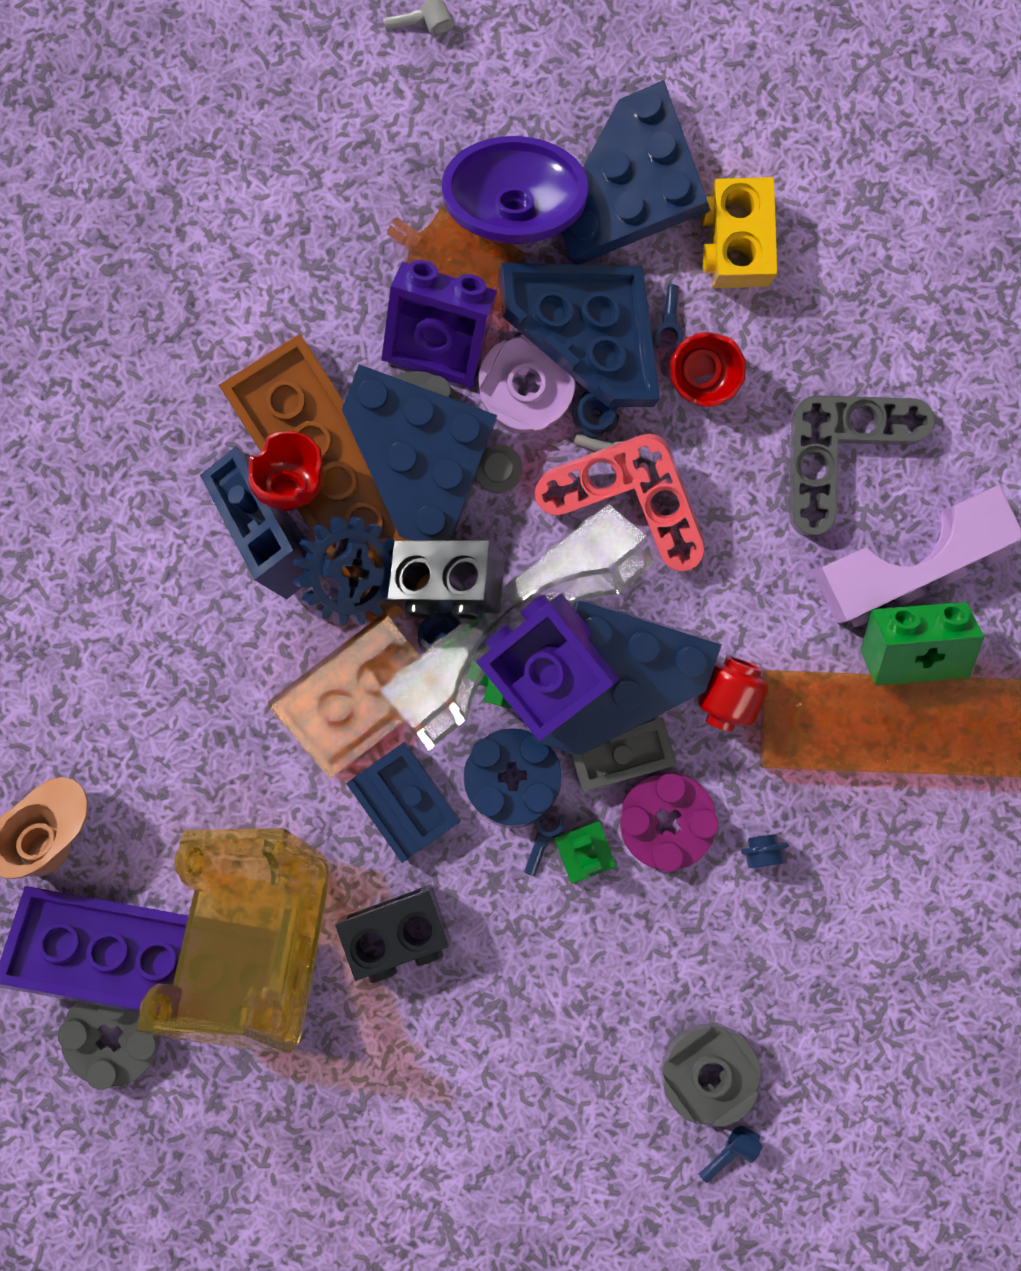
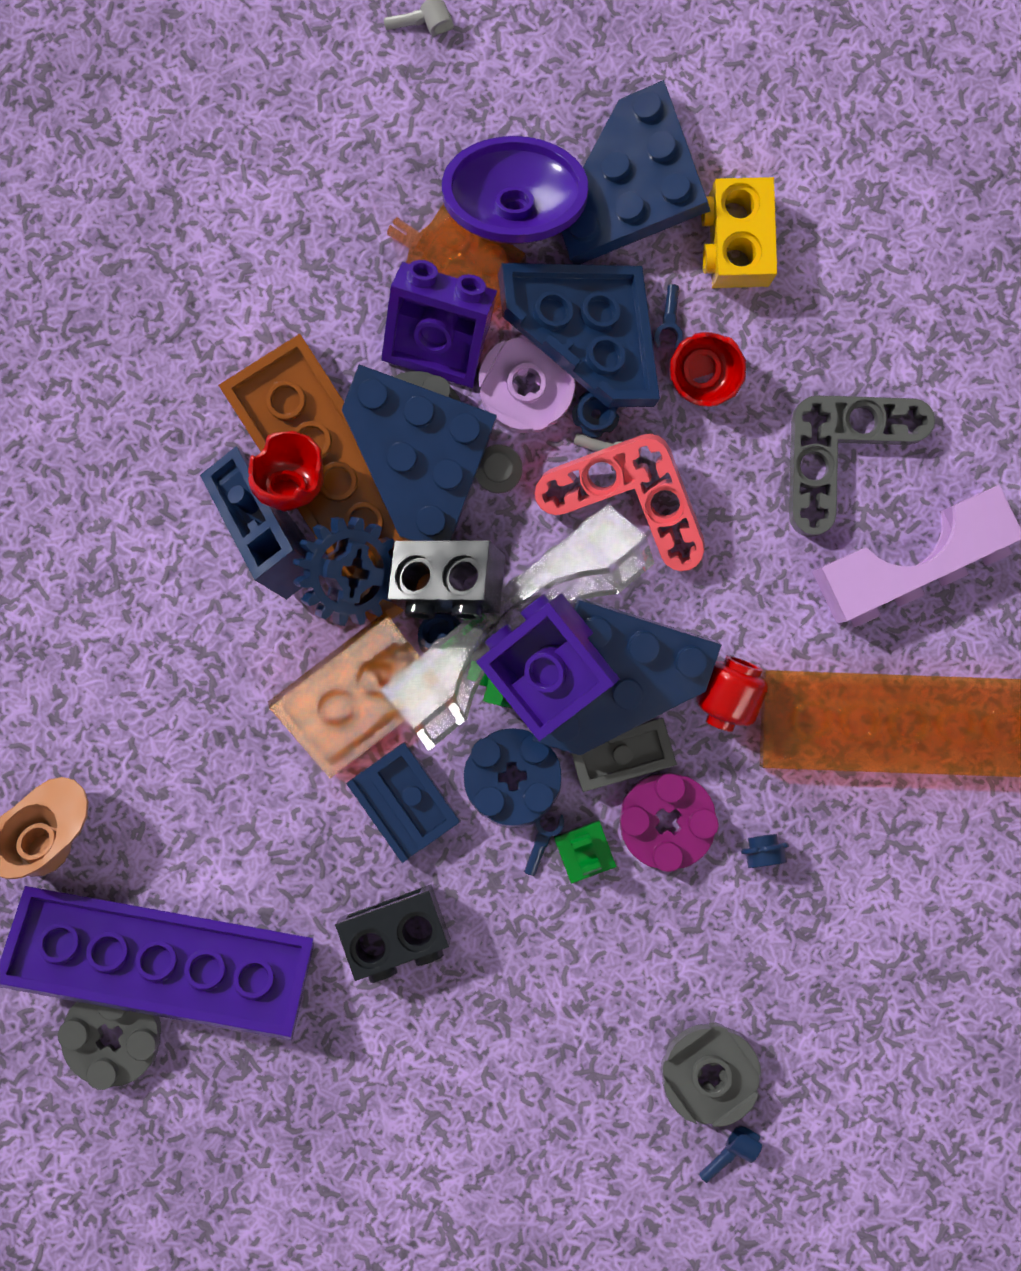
clear yellow windscreen [136,828,330,1052] -> none
green brick [860,602,985,686] -> none

